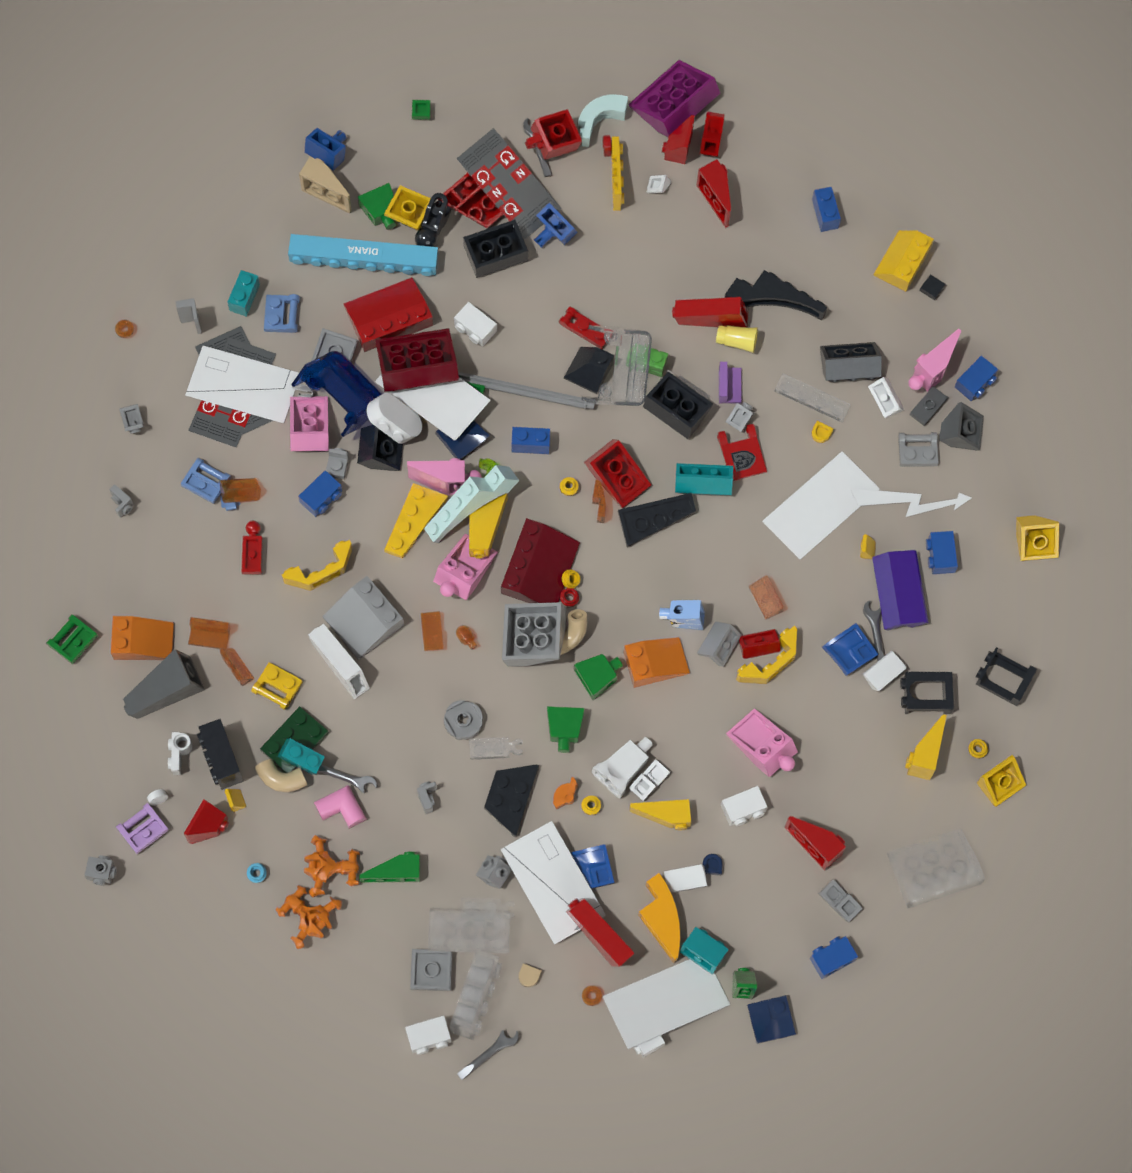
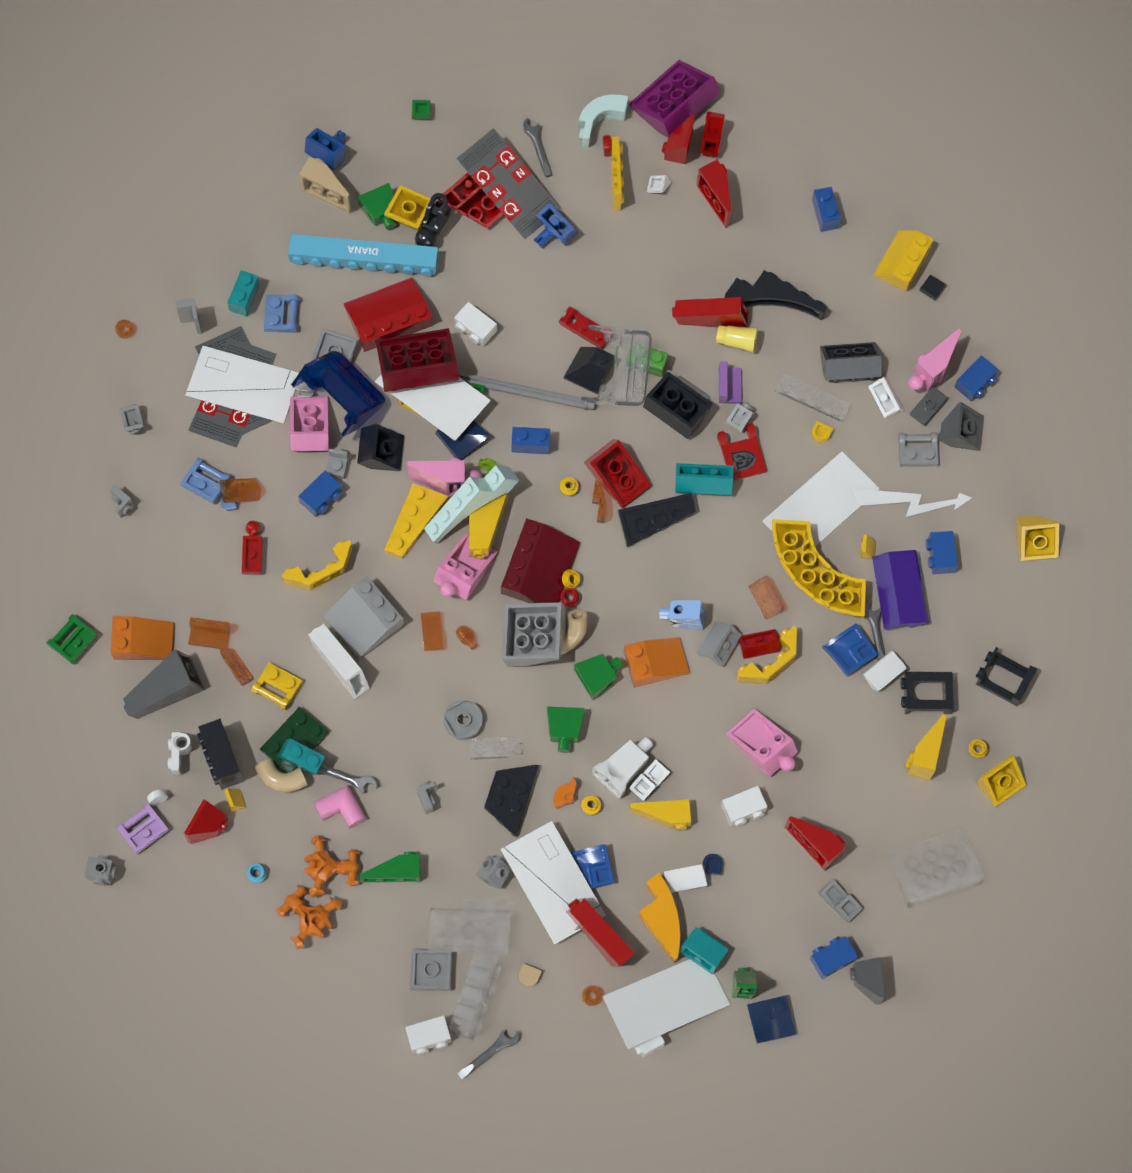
white brick [367,393,422,444] -> none
black brick [463,220,528,278] -> none
red hinge [525,109,582,160] -> none
none -> yellow brick [772,519,866,617]
none -> dark grey slope [850,957,885,1005]

